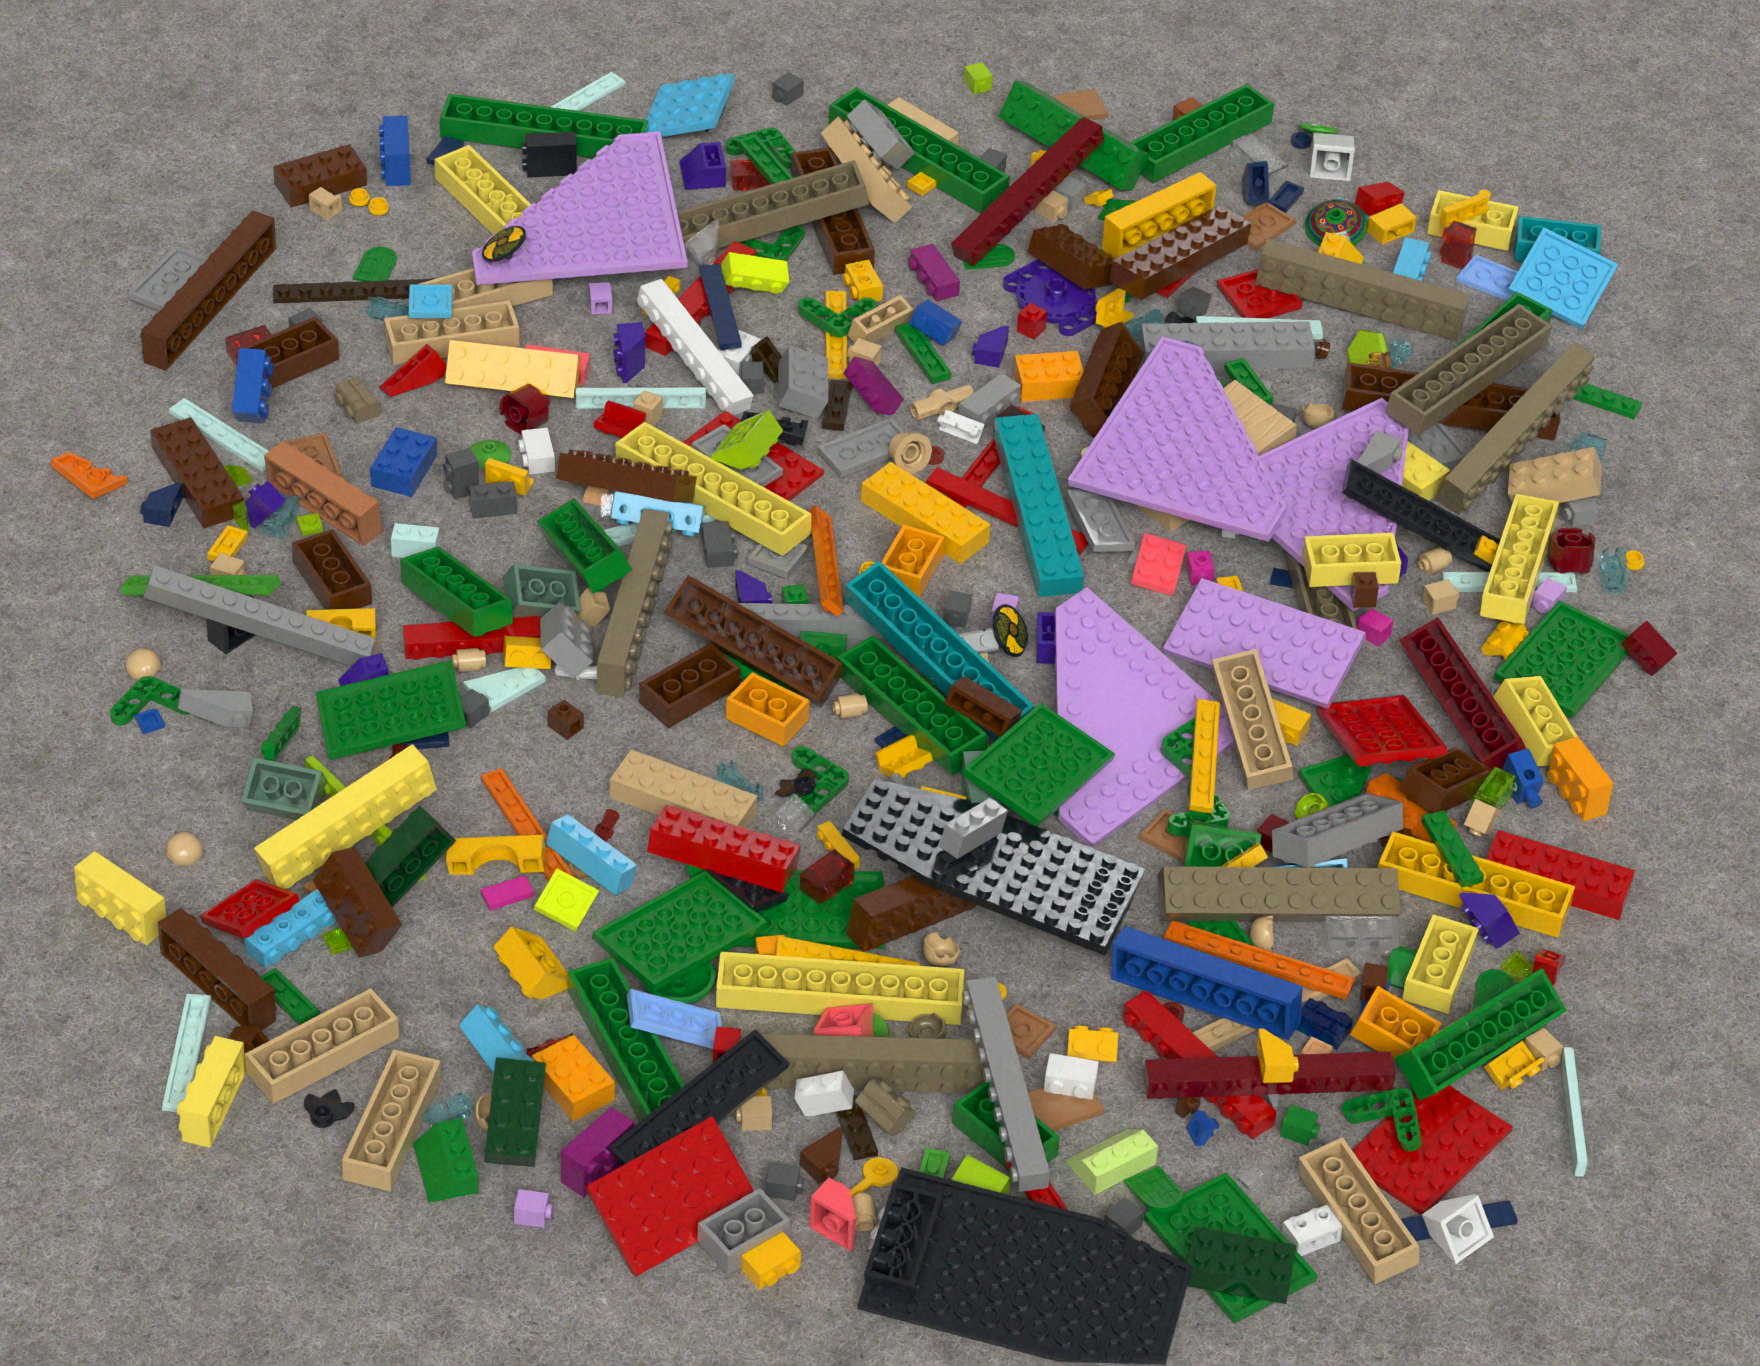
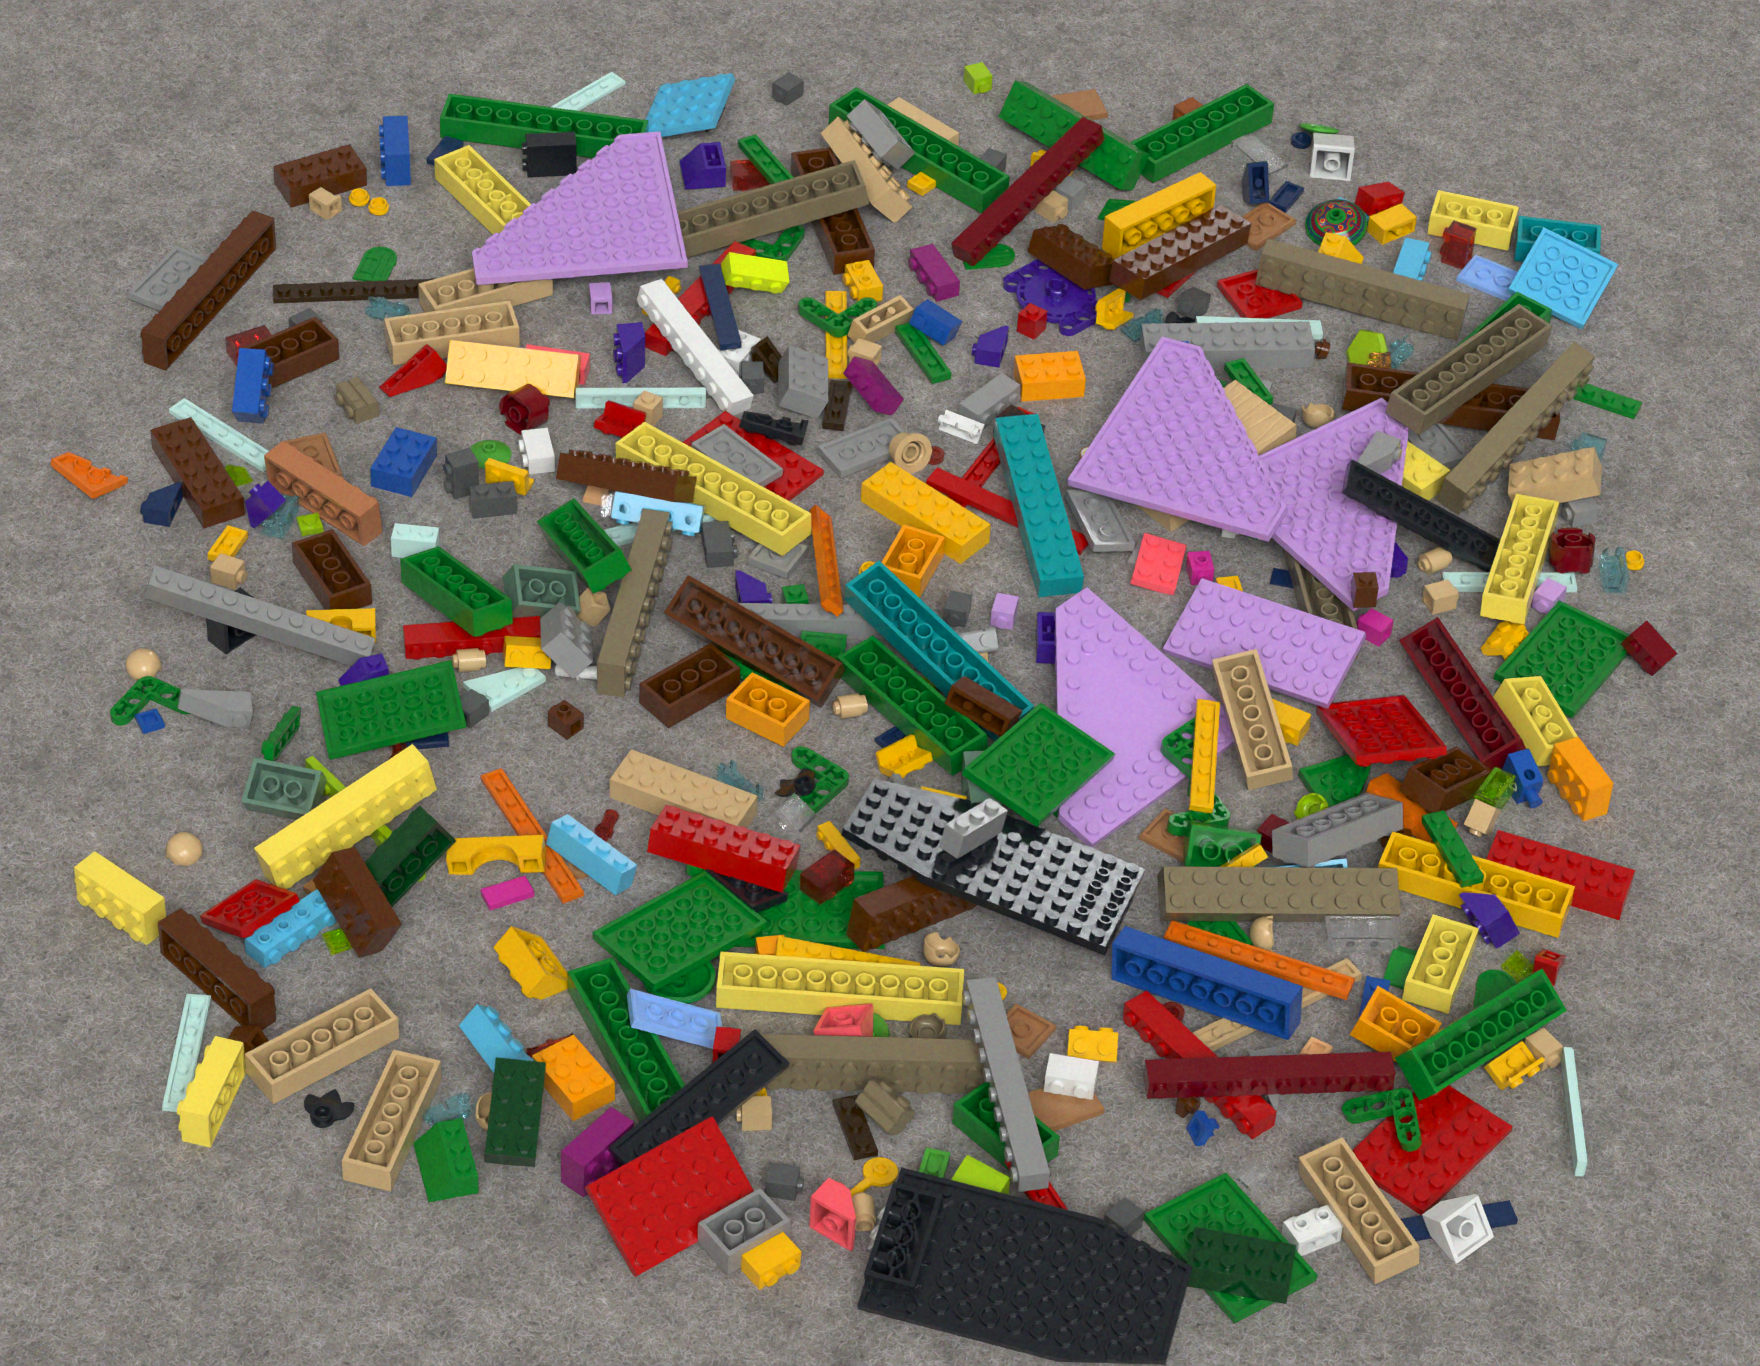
bright green plate [120,575,281,596] -> none
clear neon green slope [232,500,250,532] -> none
green tile [260,968,320,1025] -> none
medium azure plate [409,285,453,318] -> none
shield [482,226,526,262] -> none
lavender brick [514,1189,553,1228] -> none
neon yellow plate [534,869,599,931] -> none
clear slope [684,219,721,267] -> none
lime slope [710,410,783,470] -> none
green beam [726,127,796,169] -> none
white brick [794,1071,854,1116] -> none
reddish brown slope [800,1127,843,1184] -> none
tan piece [910,384,974,420] -> none
shield [993,604,1028,657] -> none
yellowish green slope [1065,1129,1158,1195] -> none
reddish brown brick [1069,322,1144,438] -> none
yellow plate [1084,189,1114,207] -> none
green window [1124,1166,1183,1212] -> none
yellow slope [1256,1028,1298,1083] -> none
green brick [1280,1104,1321,1146] -> none
clear blue brick [1296,998,1353,1050] -> none
light yellow brick [1302,533,1401,587] -> none
reddish brown brick [1359,963,1389,1002] -> none
yellow plate [1439,190,1491,229] -> none
yellow plate [1474,535,1499,565] -> none

